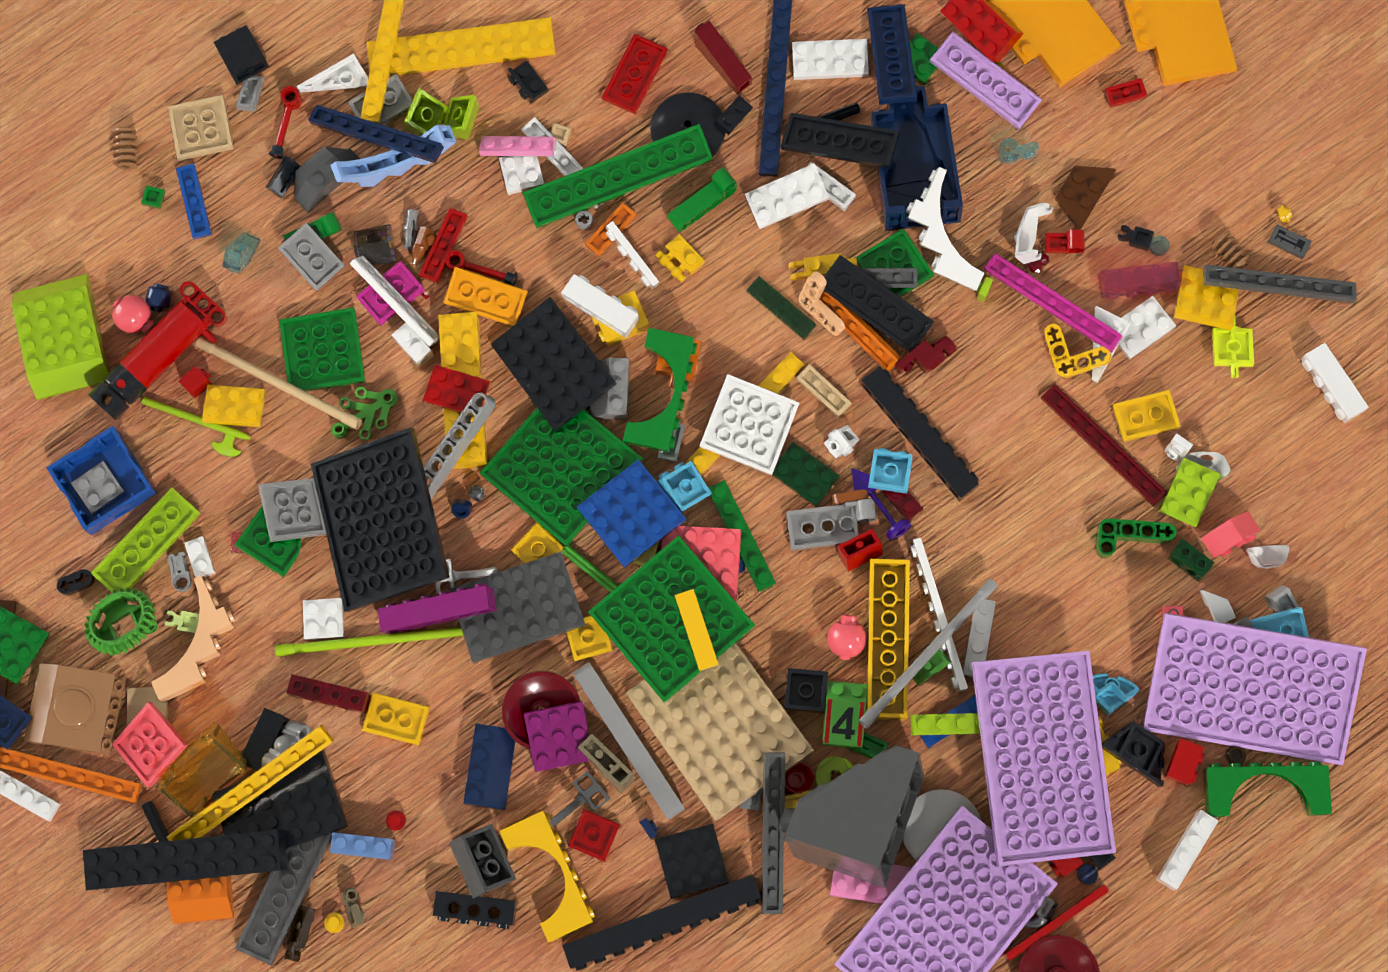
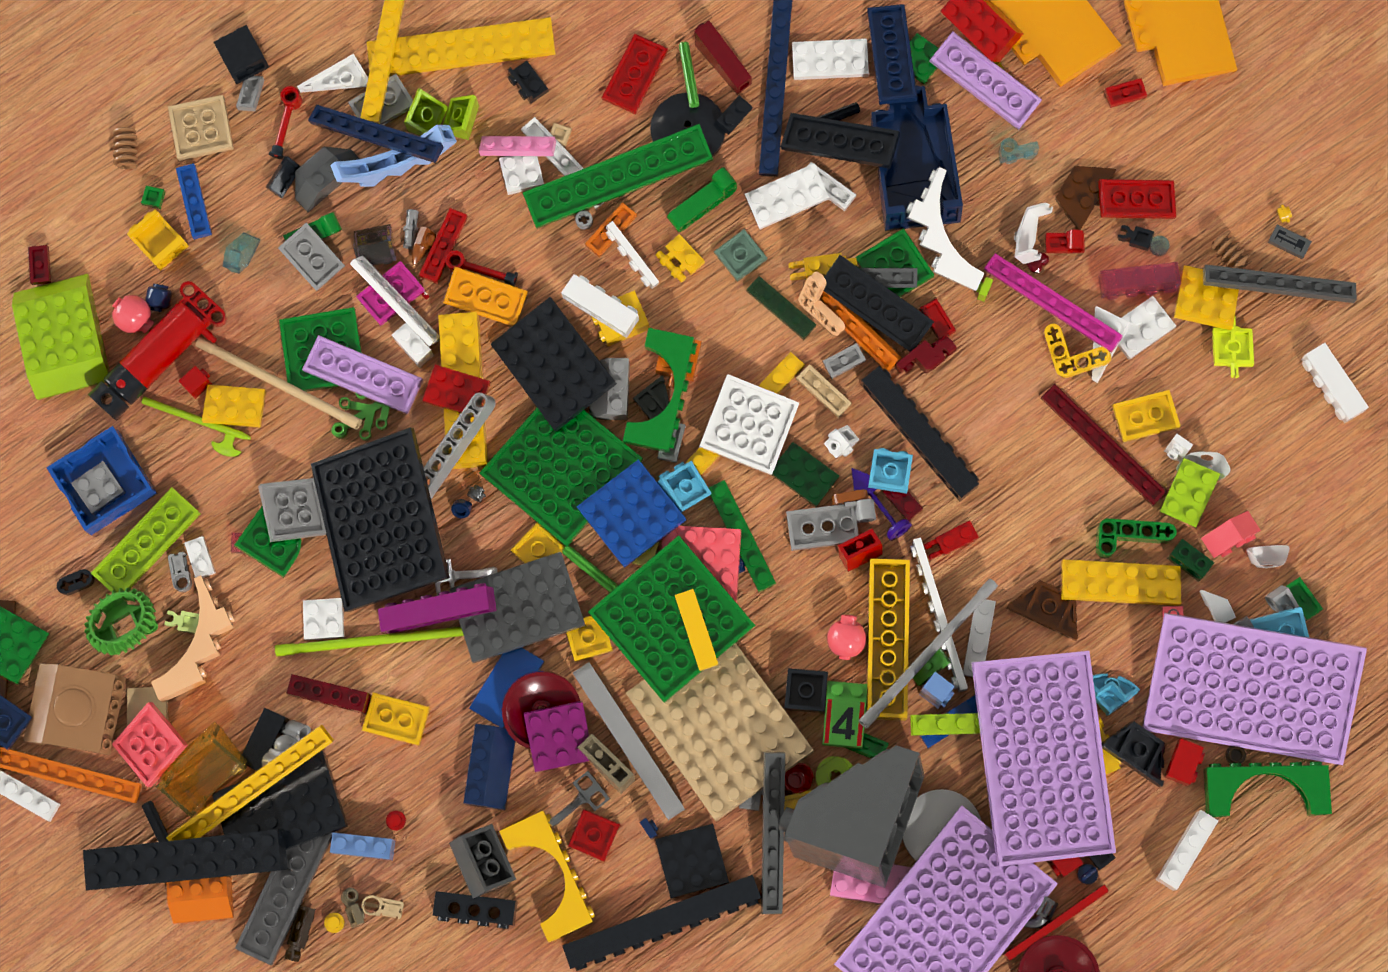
none -> dark red plate [28,245,51,285]
none -> yellow panel [127,209,189,271]
none -> lavender tile [302,335,423,414]
none -> tan piece [362,895,404,920]
none -> blue tile [469,647,544,728]
none -> pearl dark grey wing [633,375,669,419]
none -> bright green axle [679,41,699,108]
none -> sand green tile [714,229,767,282]
none -> light grey plate [823,343,866,379]
none -> medium blue brick [919,672,955,709]
none -> red tile [920,298,956,340]
none -> red hinge [923,520,979,561]
none -> reddish brown wing [1006,580,1078,641]
none -> yellow plate [1061,559,1181,606]
none -> red tile [1098,179,1176,219]
none -> green plate [1286,577,1323,621]

